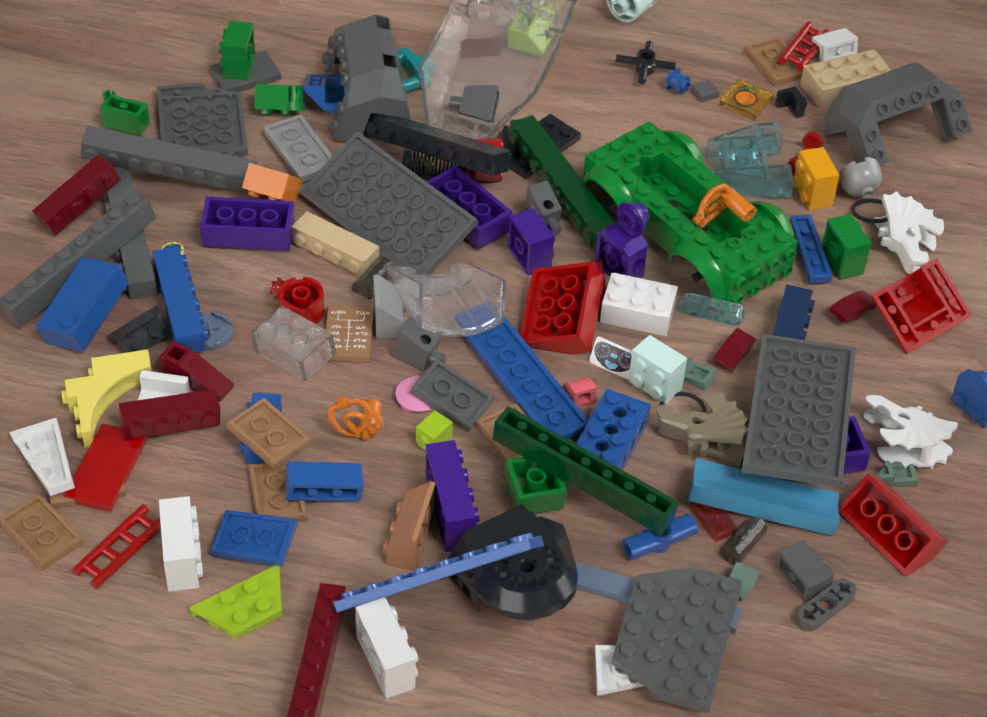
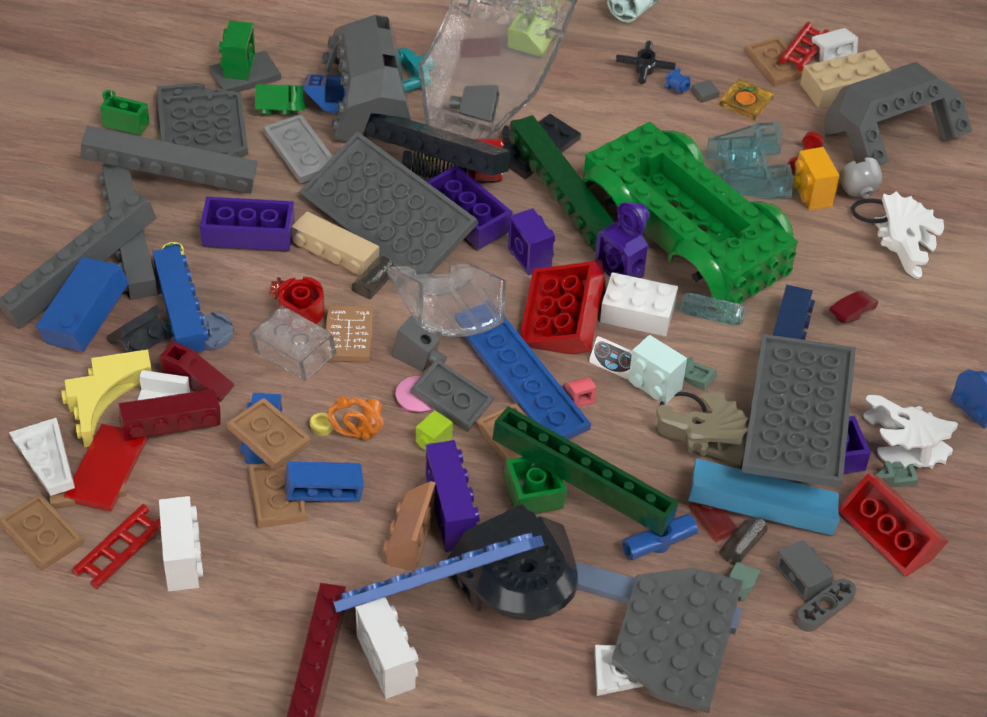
dark red brick [32,155,121,236] -> none
lime wing [190,565,282,639] -> none
blue tile [210,510,298,566] -> none
orange brick [242,163,302,204] -> none
light grey slope [373,275,408,339] -> none
dark grey torso [523,181,562,236] -> none
blue brick [576,389,651,470] -> none
orange piece [693,184,757,229] -> none
dark red slope [713,328,757,373] -> none
black bracket [775,86,807,118] -> none
blue plate [789,215,833,284] -> none
green brick [822,214,871,280] -> none
red slope [870,258,972,354] -> none
none -> light yellow tile [310,413,333,436]

